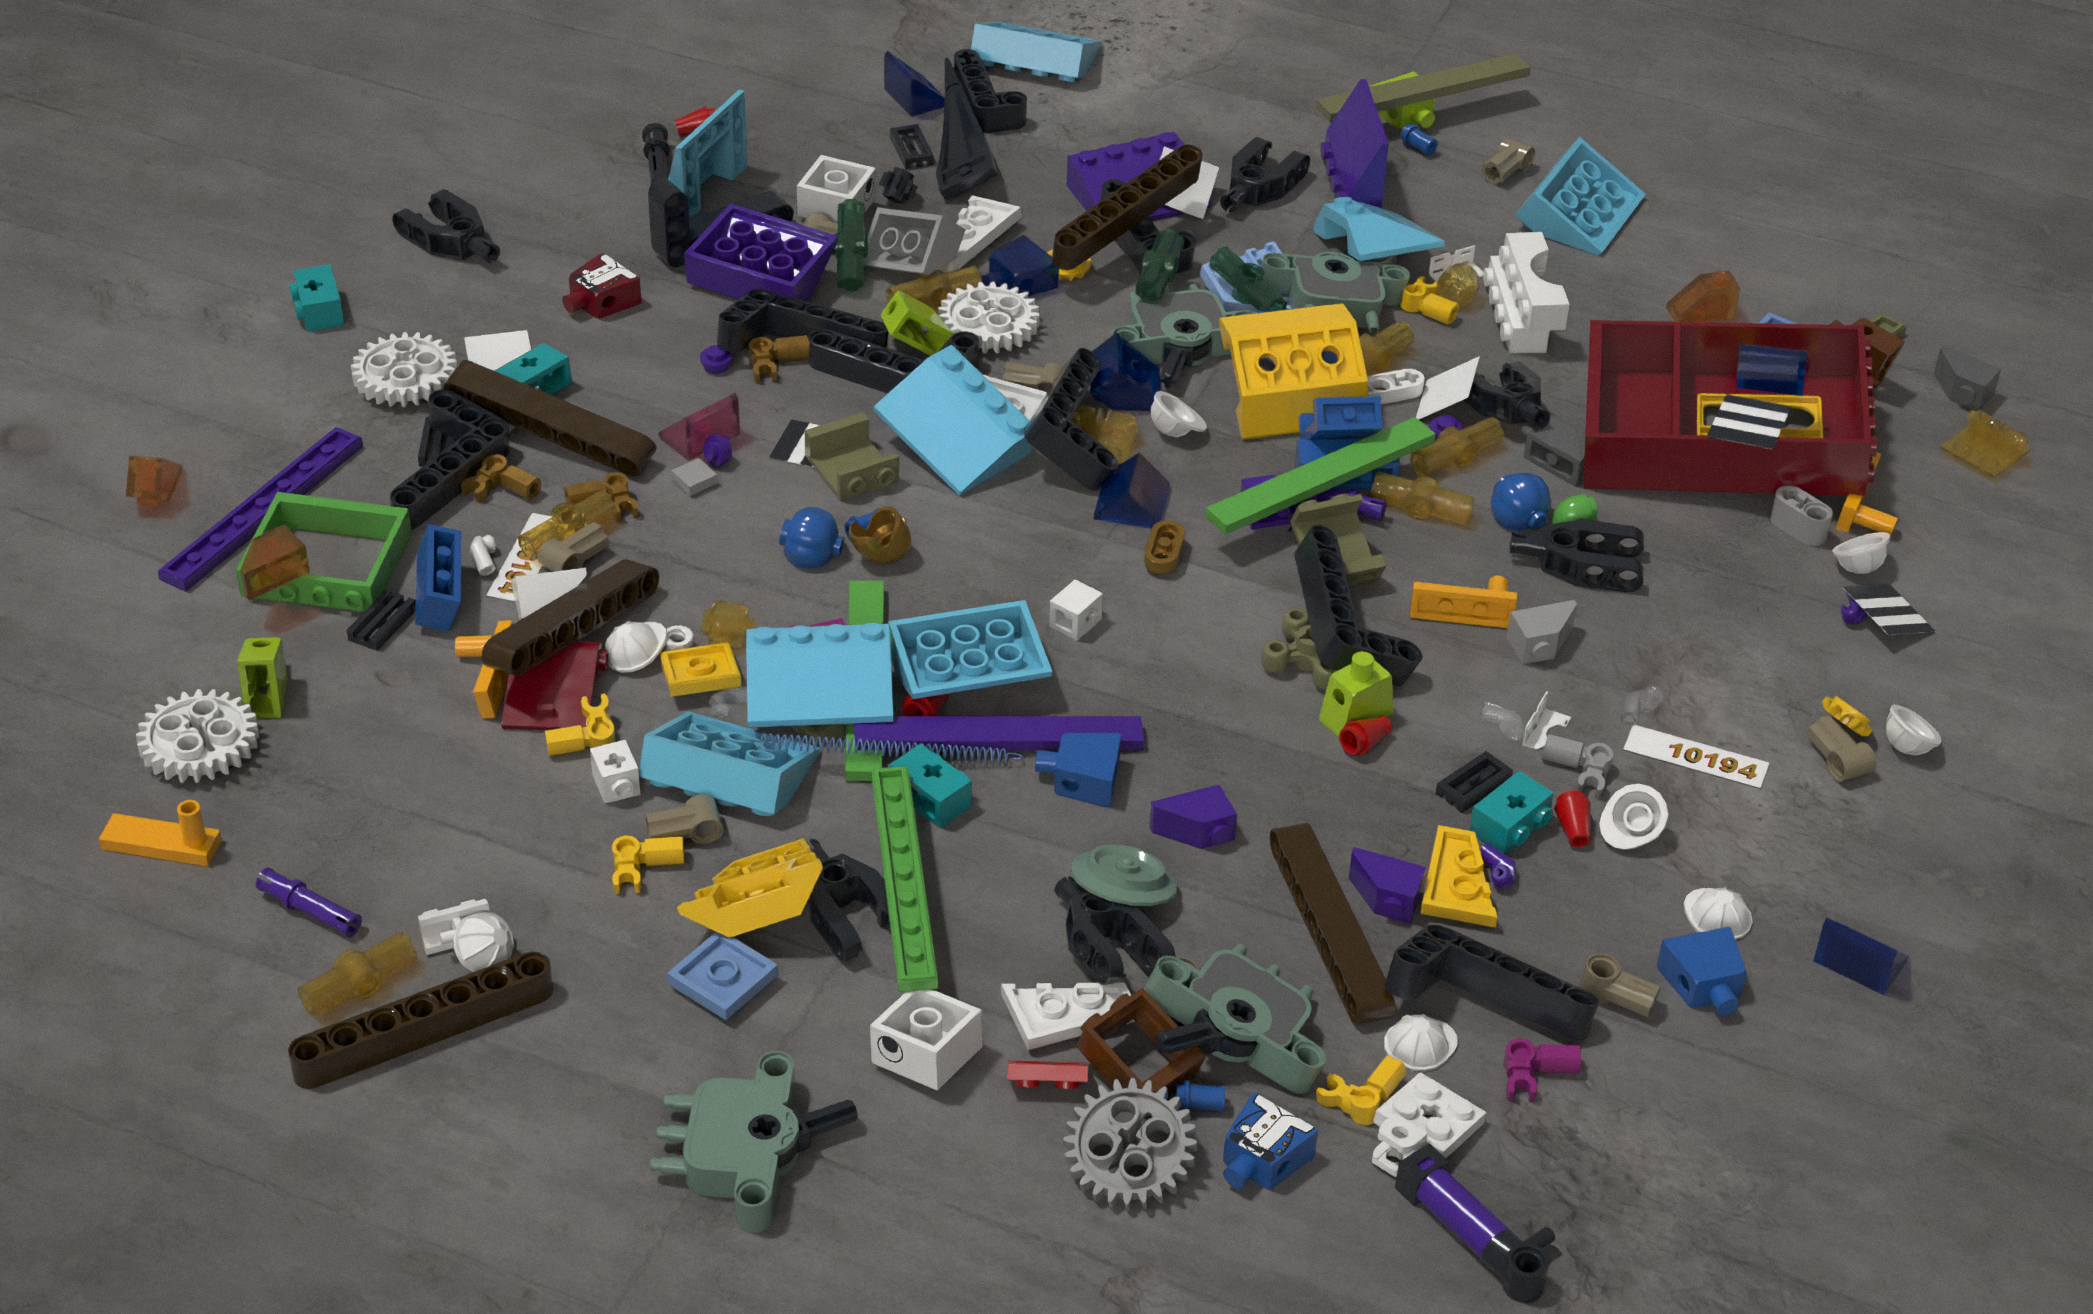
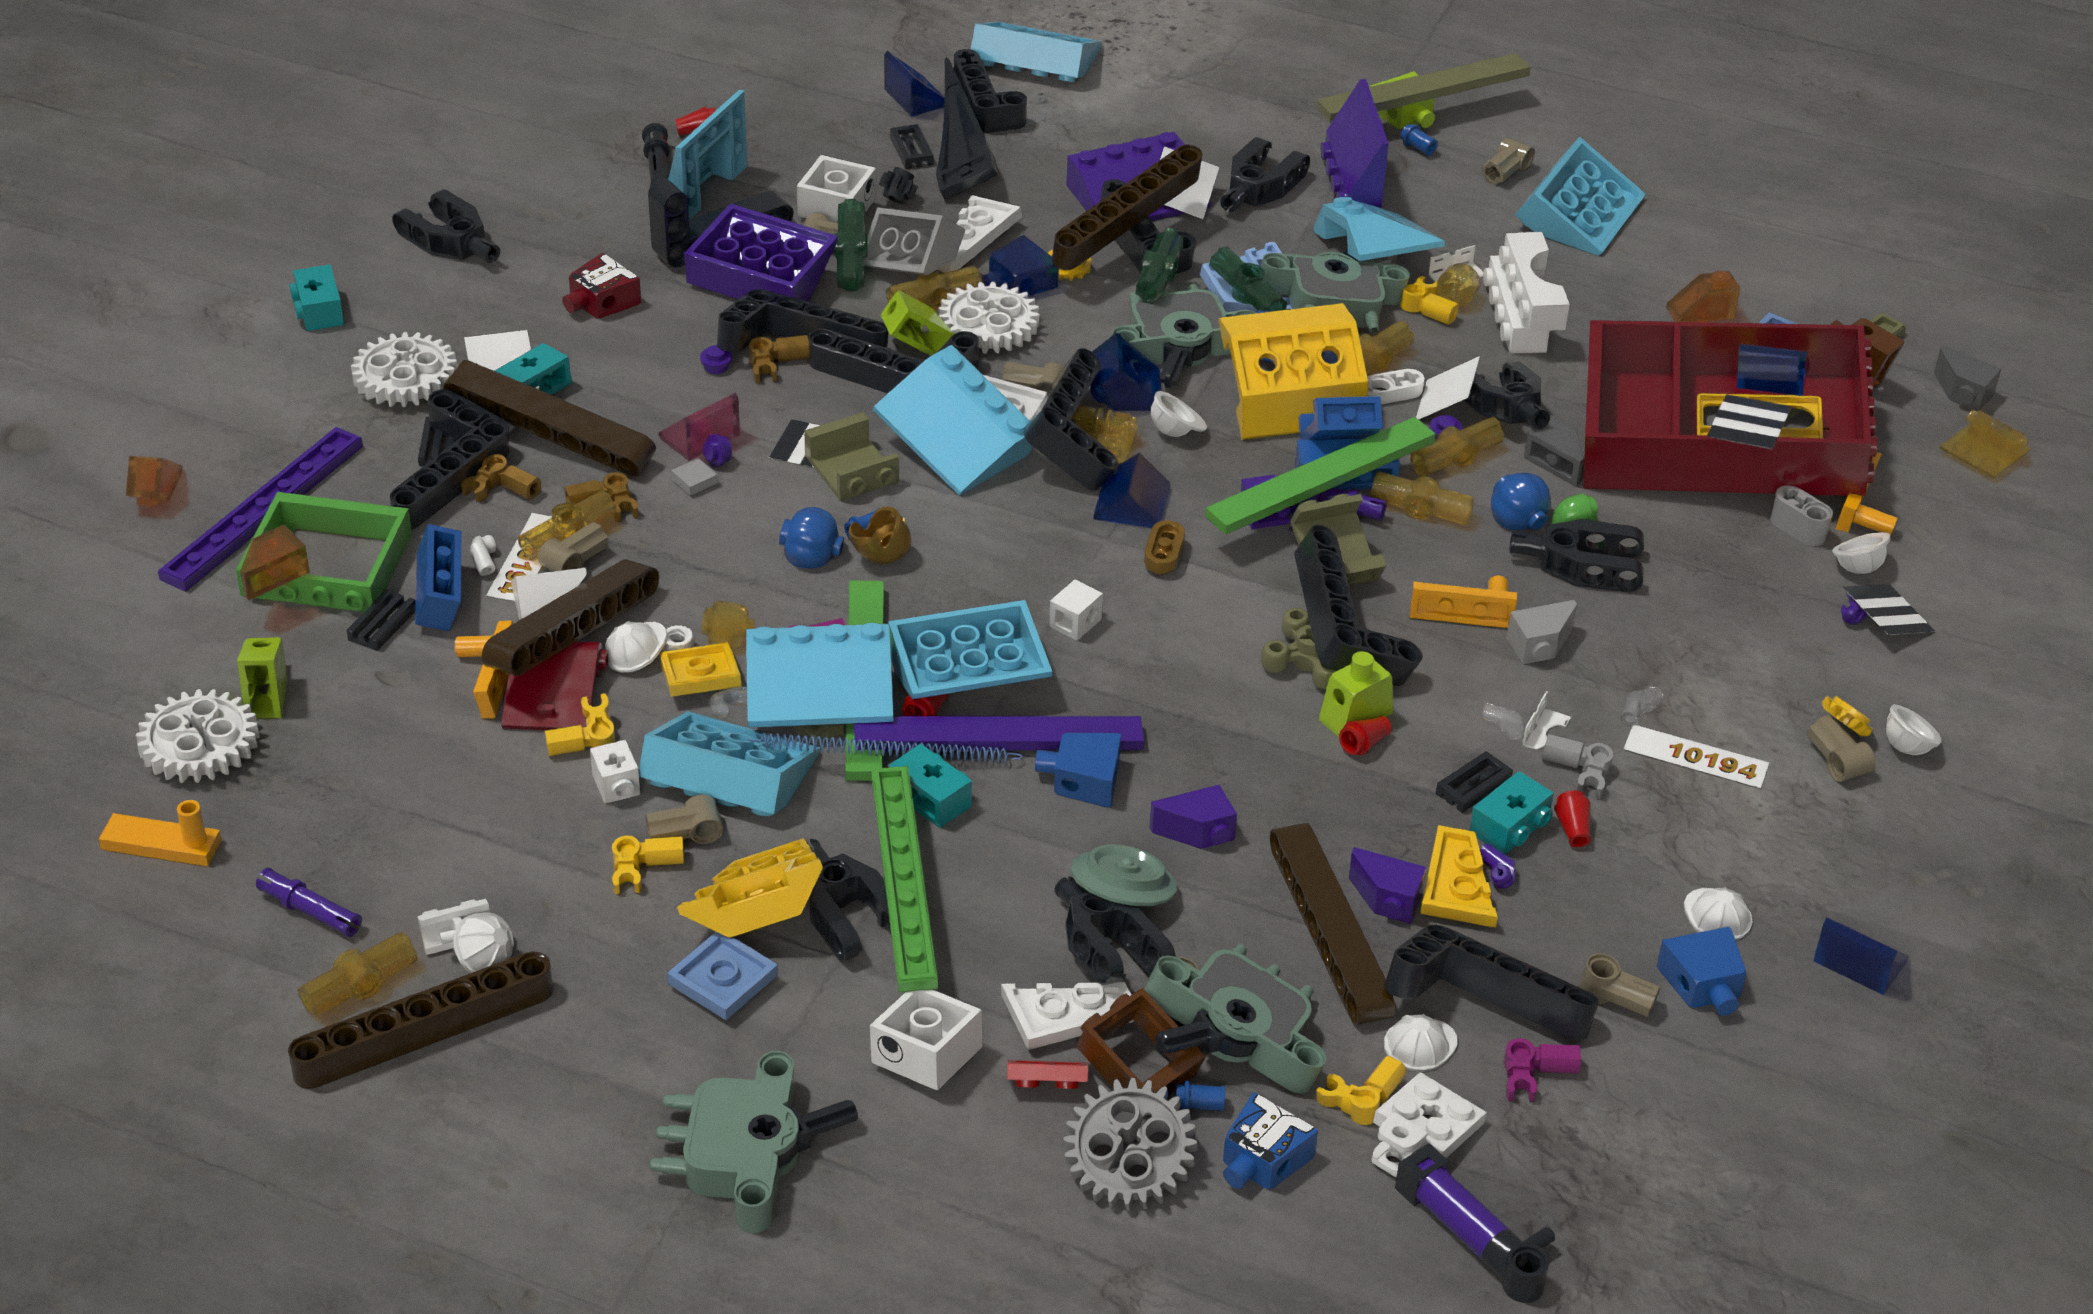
white piece [1599,784,1669,850] -> none

